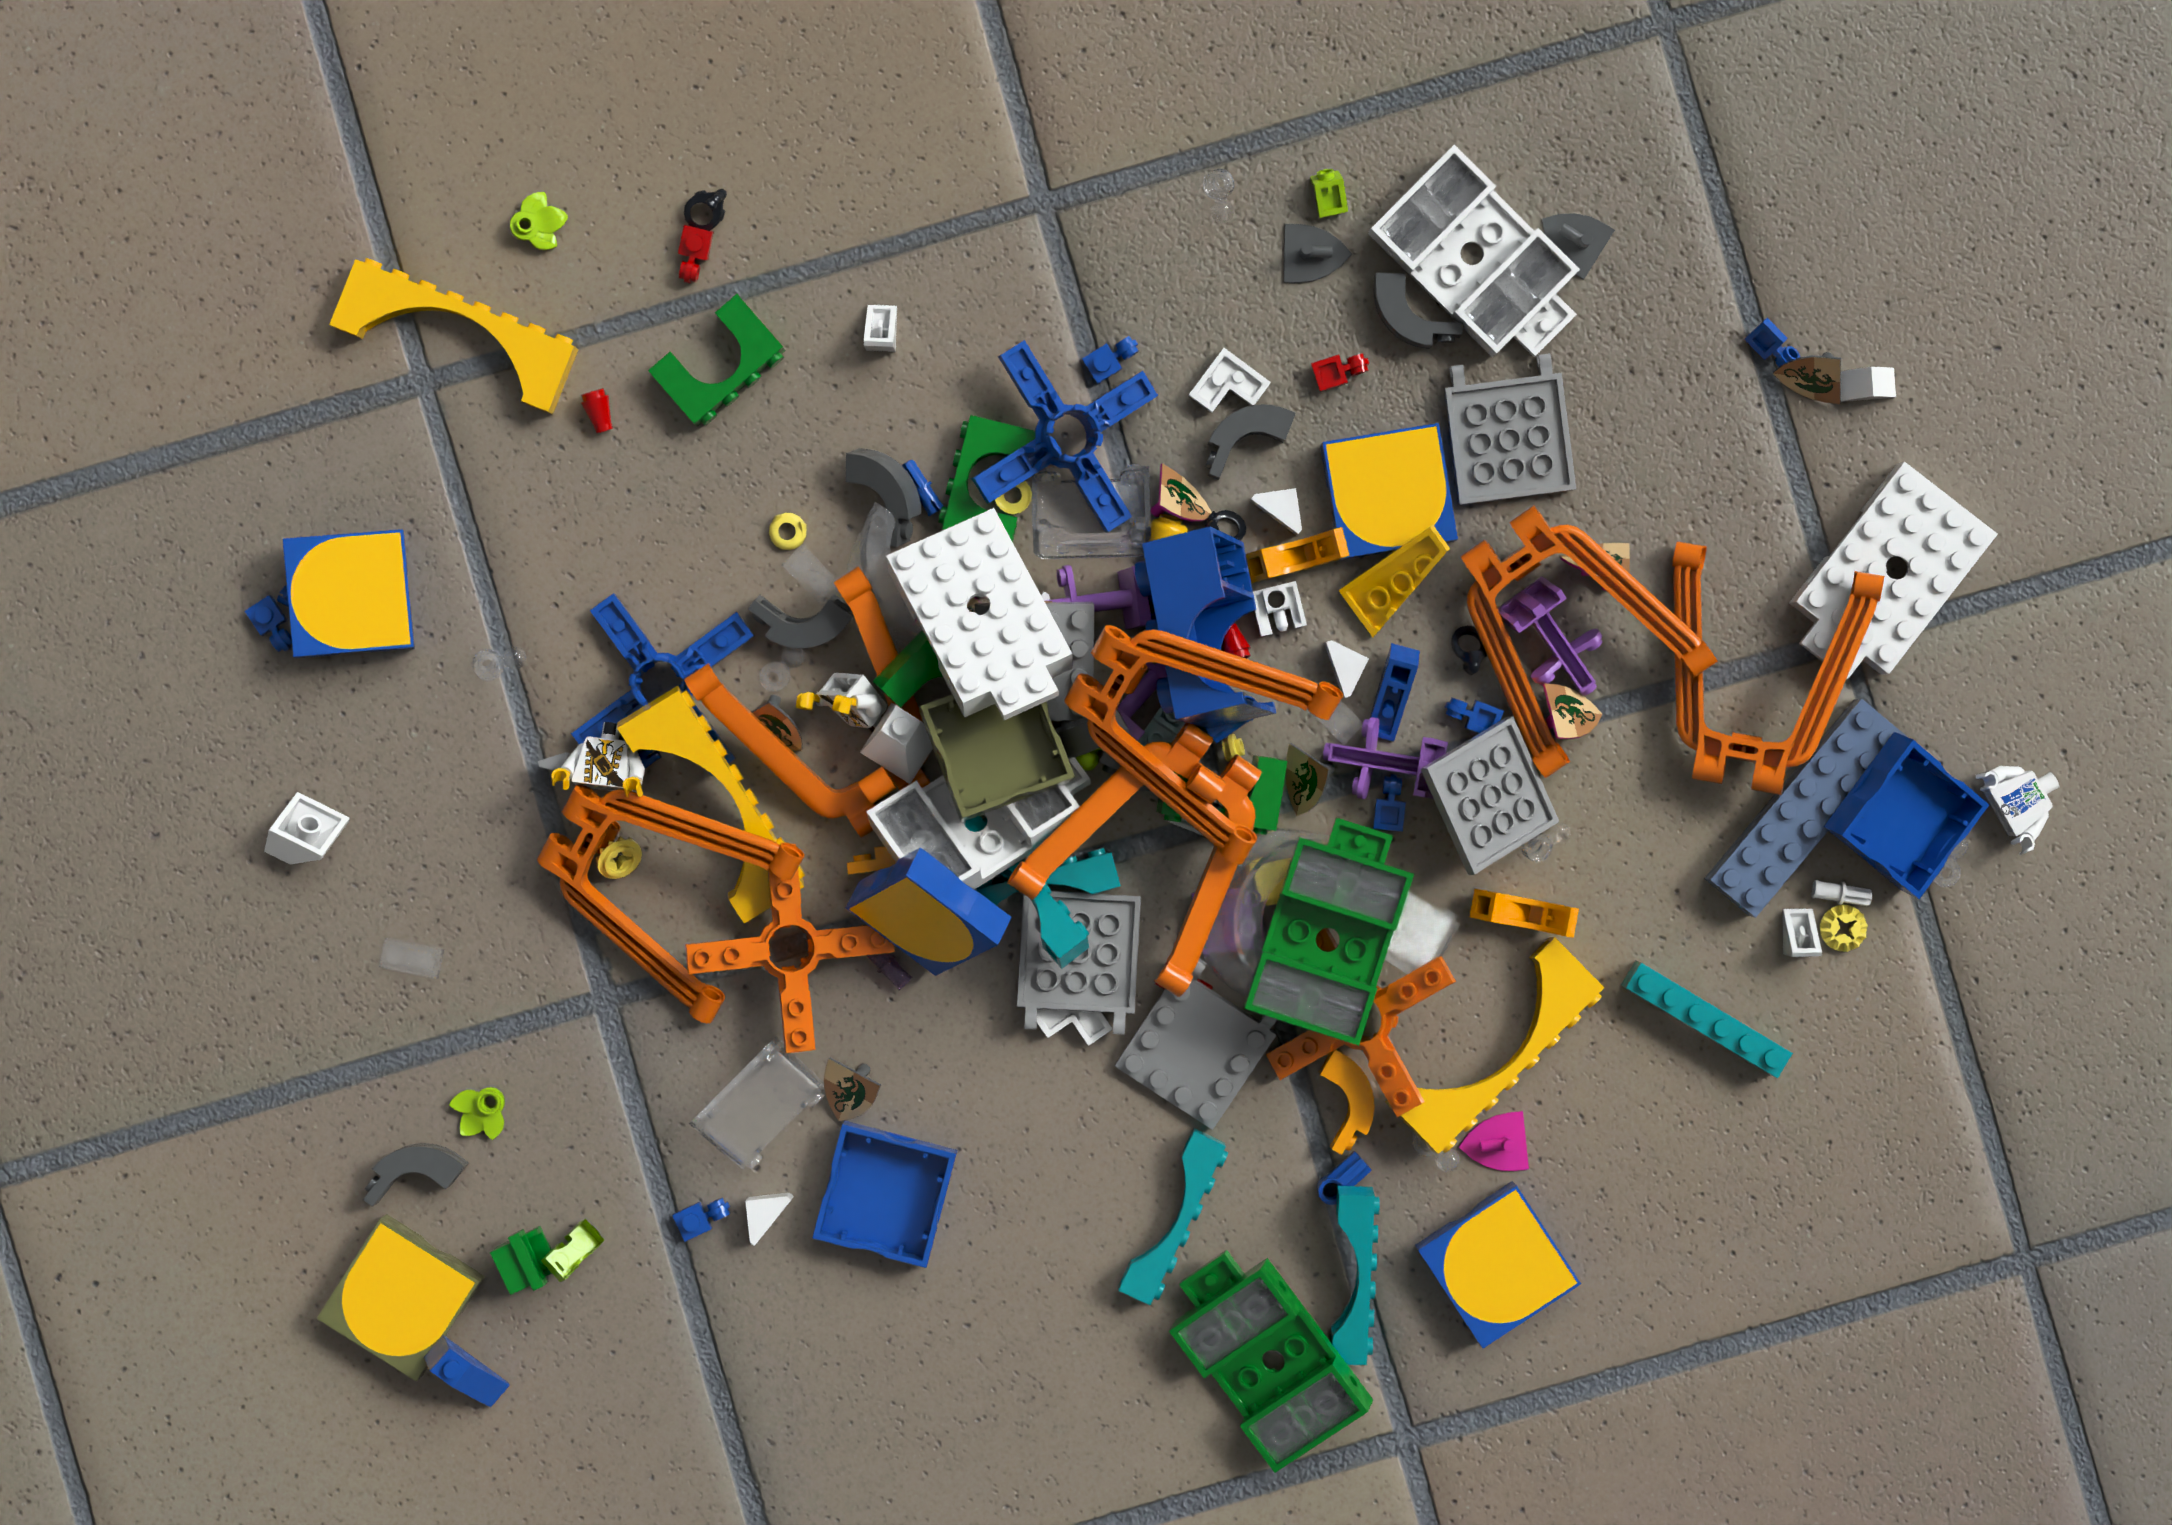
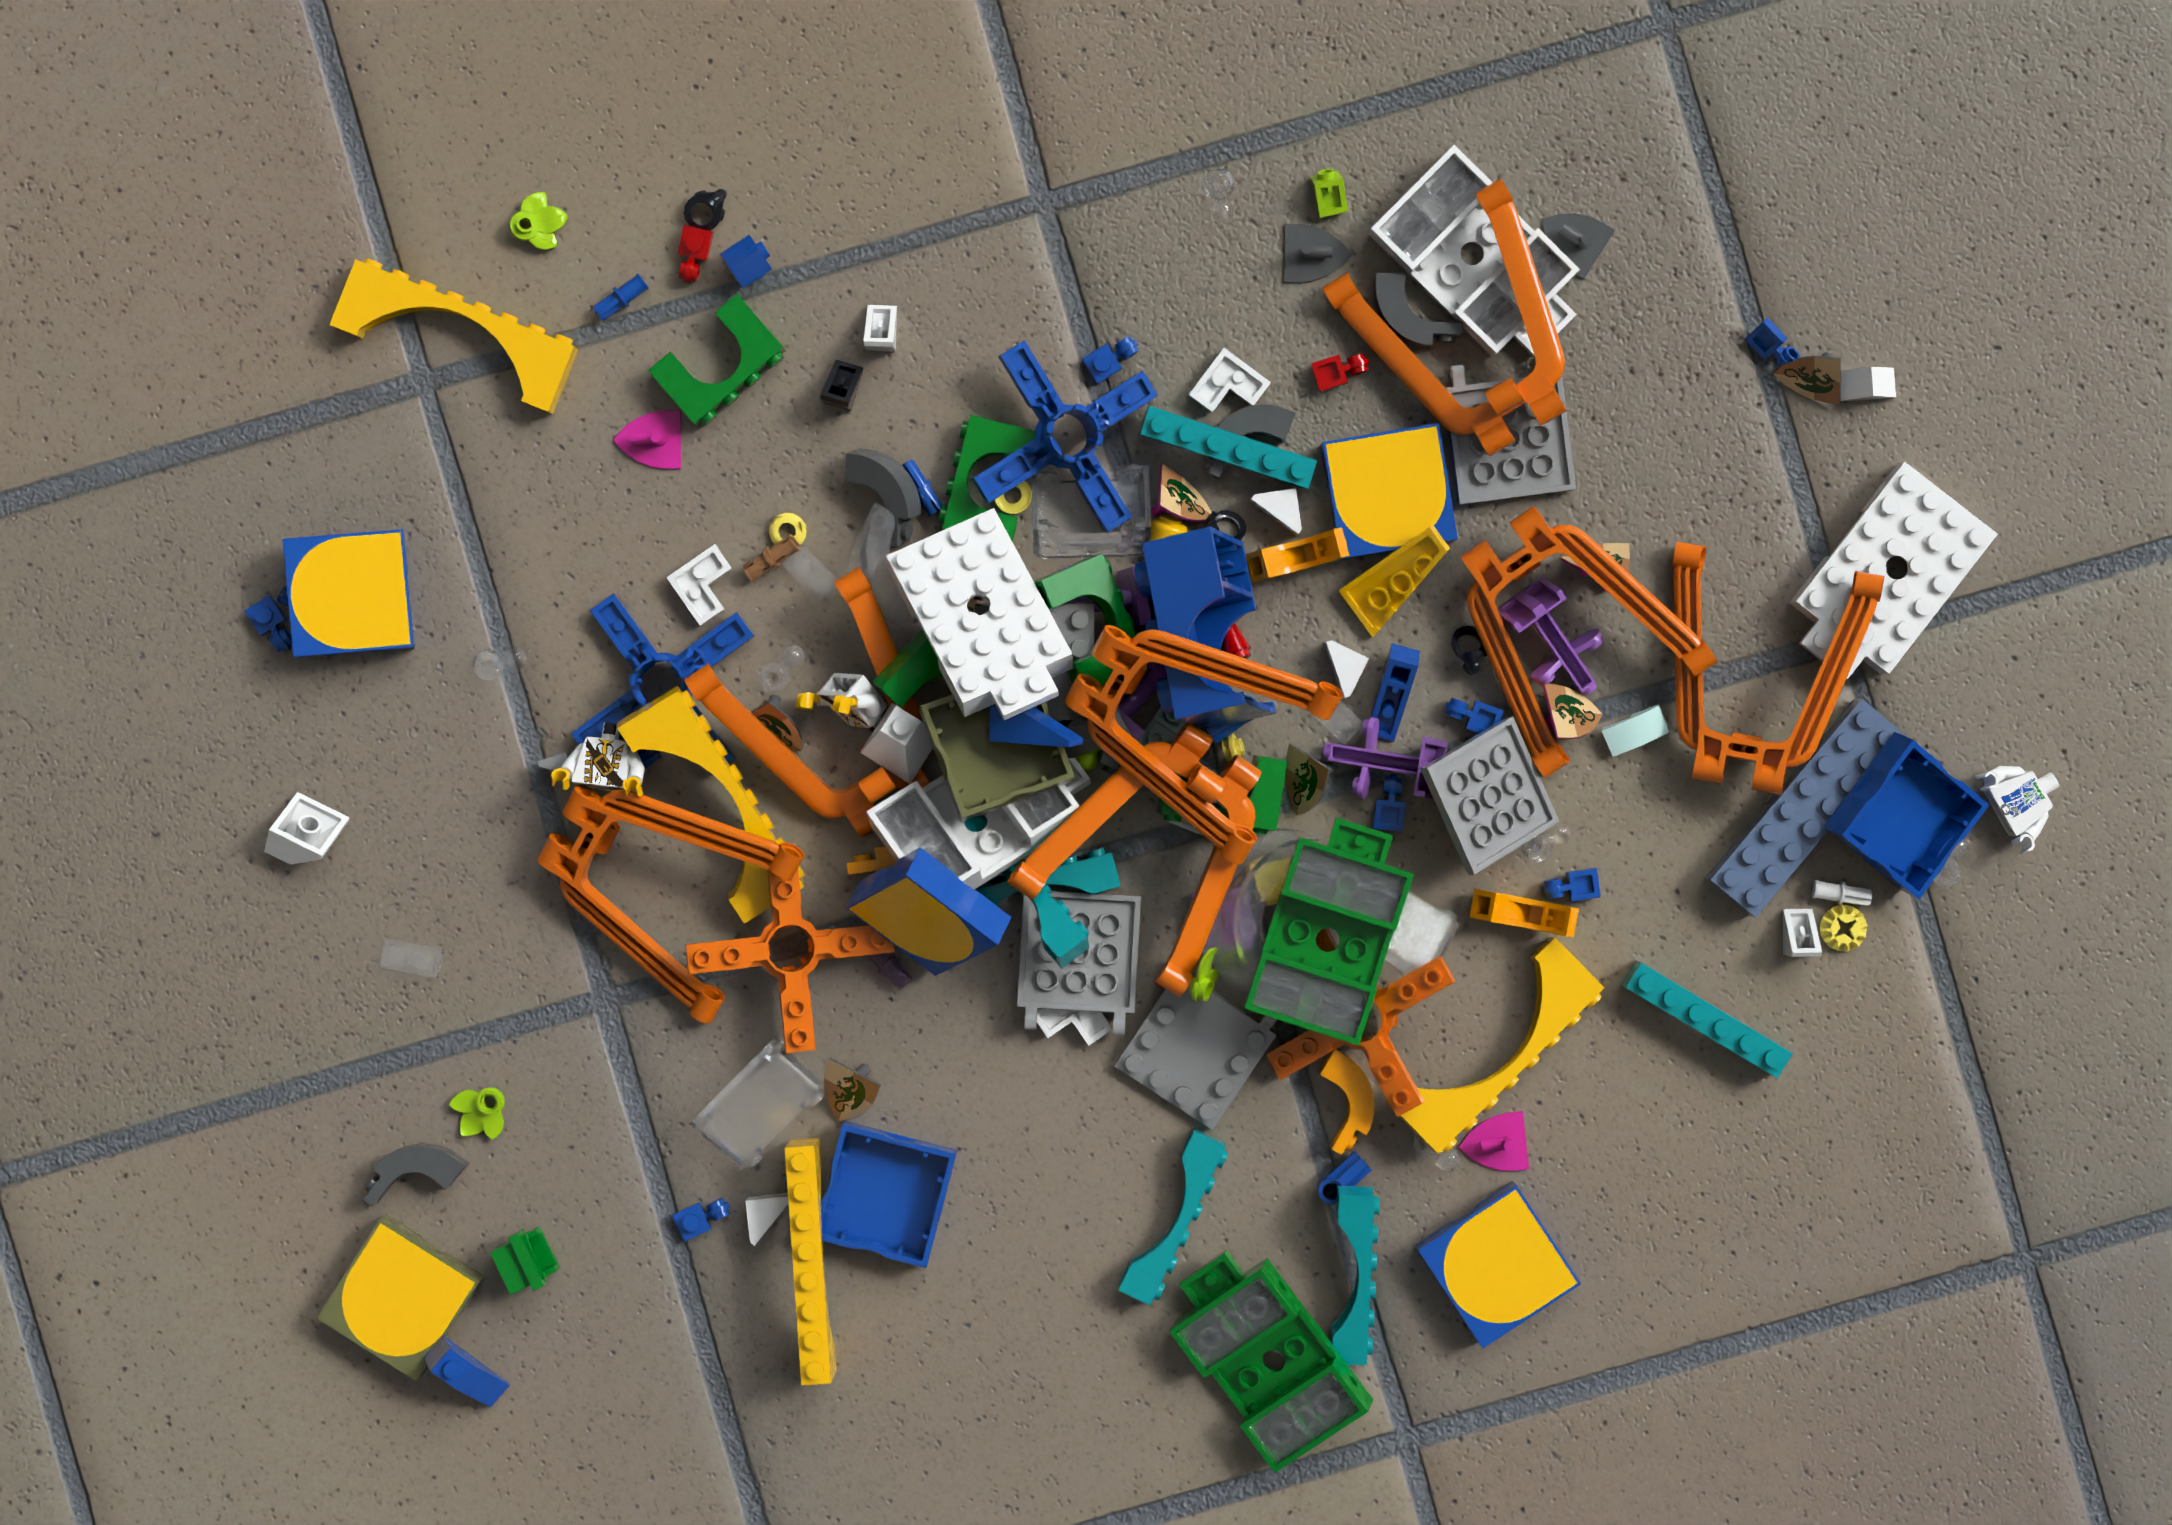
lime piece [541,1219,605,1282] -> none
red cone [581,388,613,433] -> none
light yellow gear [595,837,642,879] -> none
dark grey arch [748,594,854,648] -> none
white brick [1253,581,1307,637] -> none
none -> blue axle [593,273,649,321]
none -> dark pink shield [613,410,681,469]
none -> white plate [667,544,732,626]
none -> blue brick [720,235,772,288]
none -> medium nougat pin [743,534,801,582]
none -> yellow arch [785,1138,836,1386]
none -> black slope [820,360,864,411]
none -> blue slope [989,704,1083,747]
none -> green arch [1034,553,1147,685]
none -> teal arch [1138,406,1317,489]
none -> lime plate [1189,947,1220,1002]
none -> orange piece [1322,178,1567,456]
none -> blue plate [1542,868,1601,901]
none -> light aqua slope [1602,704,1670,757]

